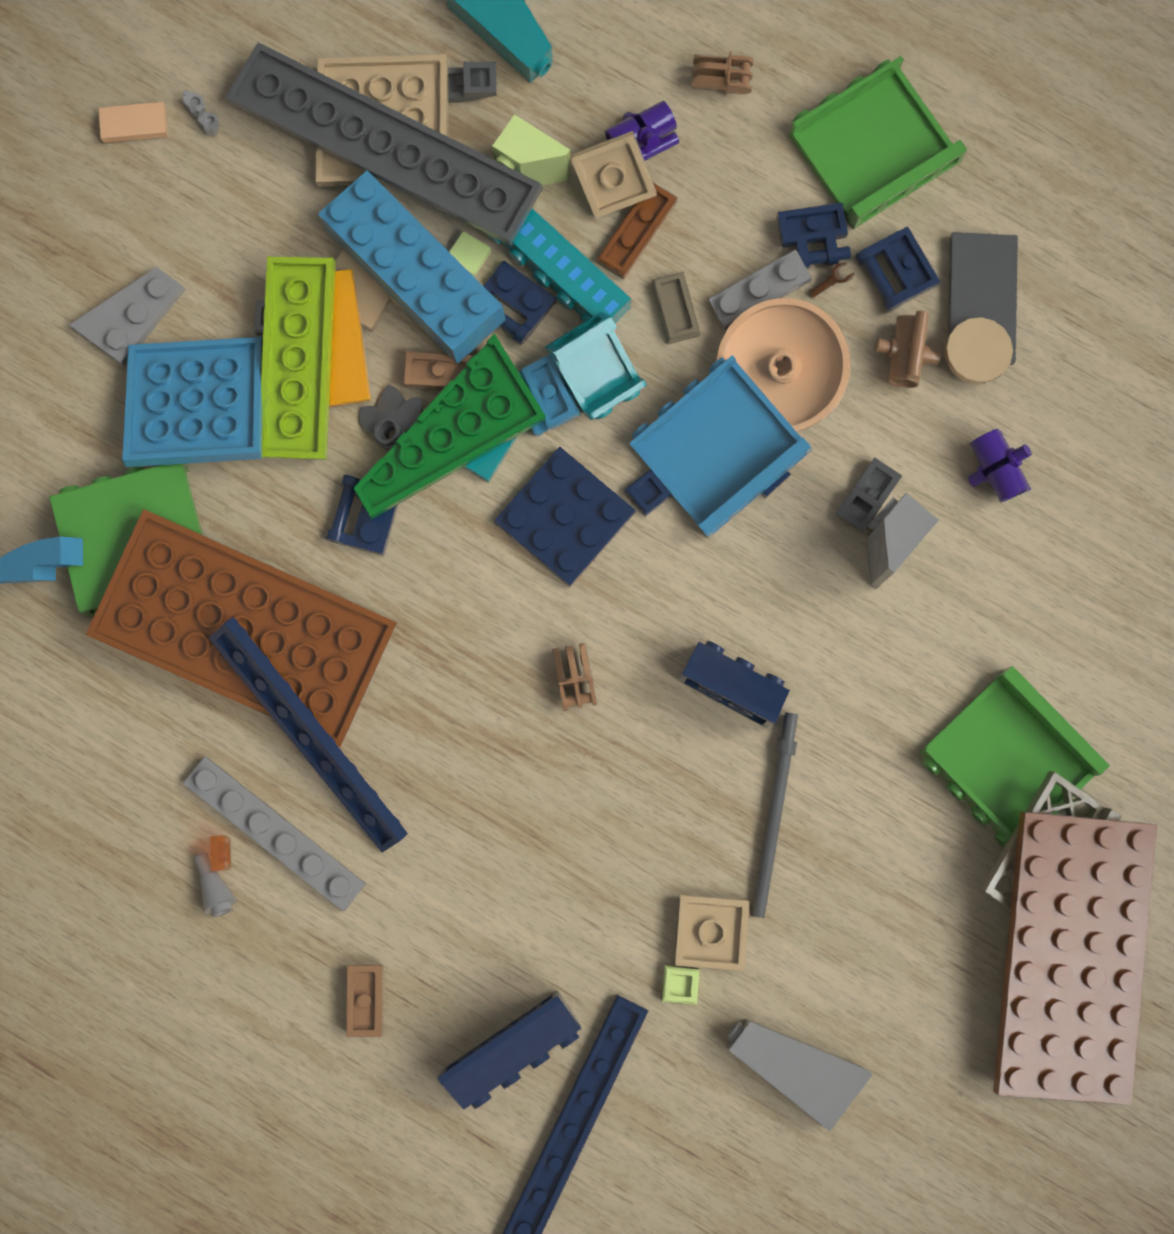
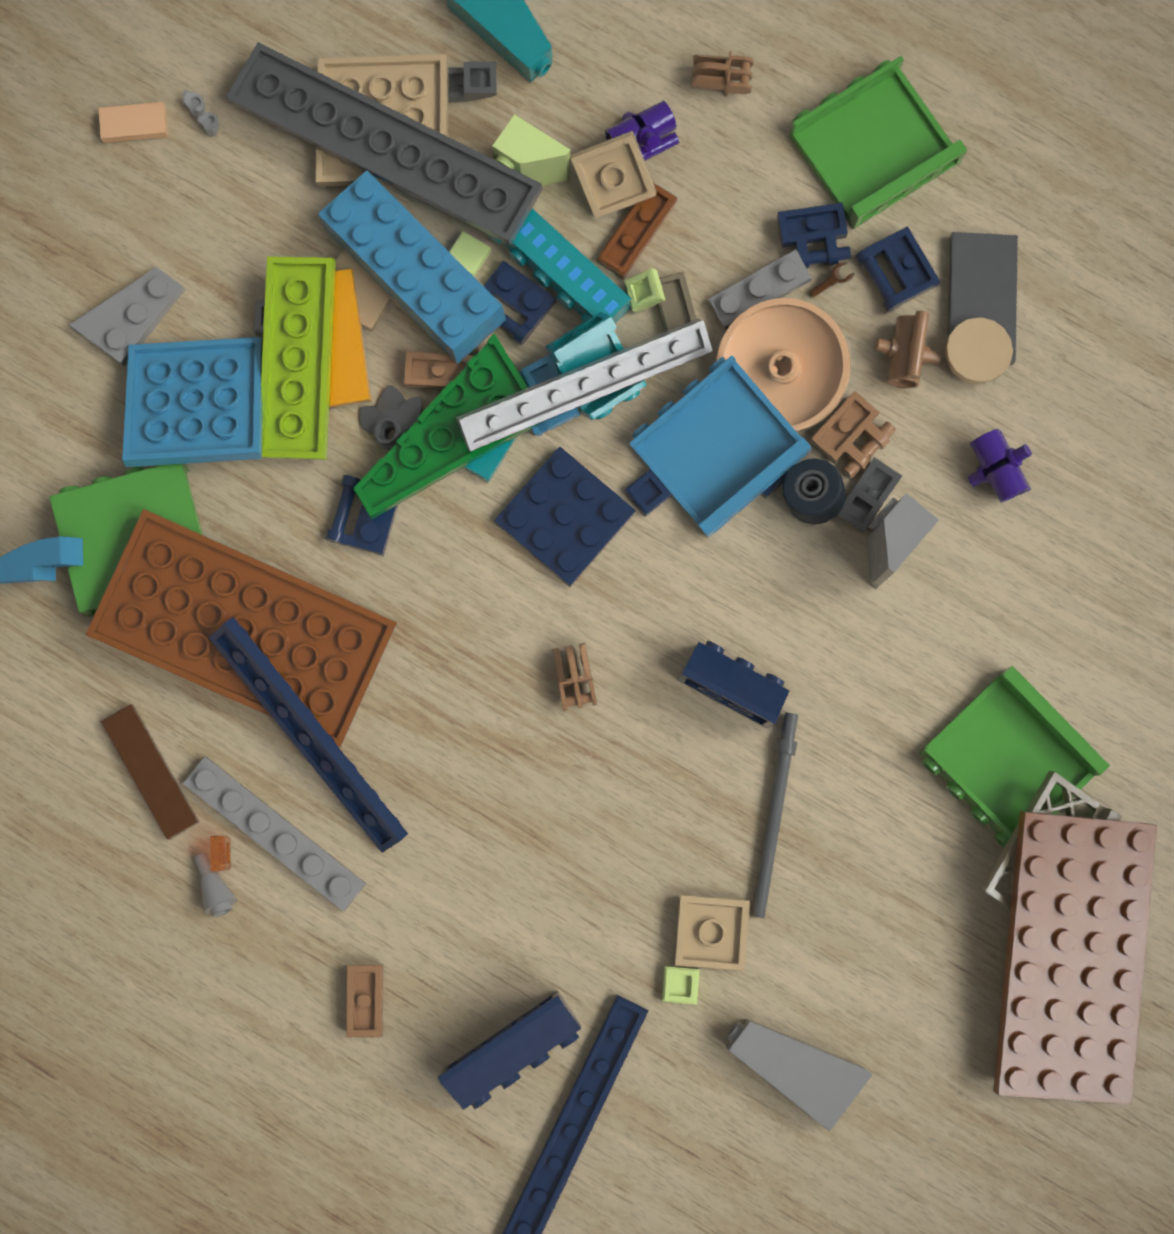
none -> reddish brown tile [101,704,199,840]
none -> plate [455,318,712,451]
none -> yellowish green tile [624,268,666,313]
none -> black wheel [782,458,846,525]
none -> medium nougat plate [809,391,896,478]

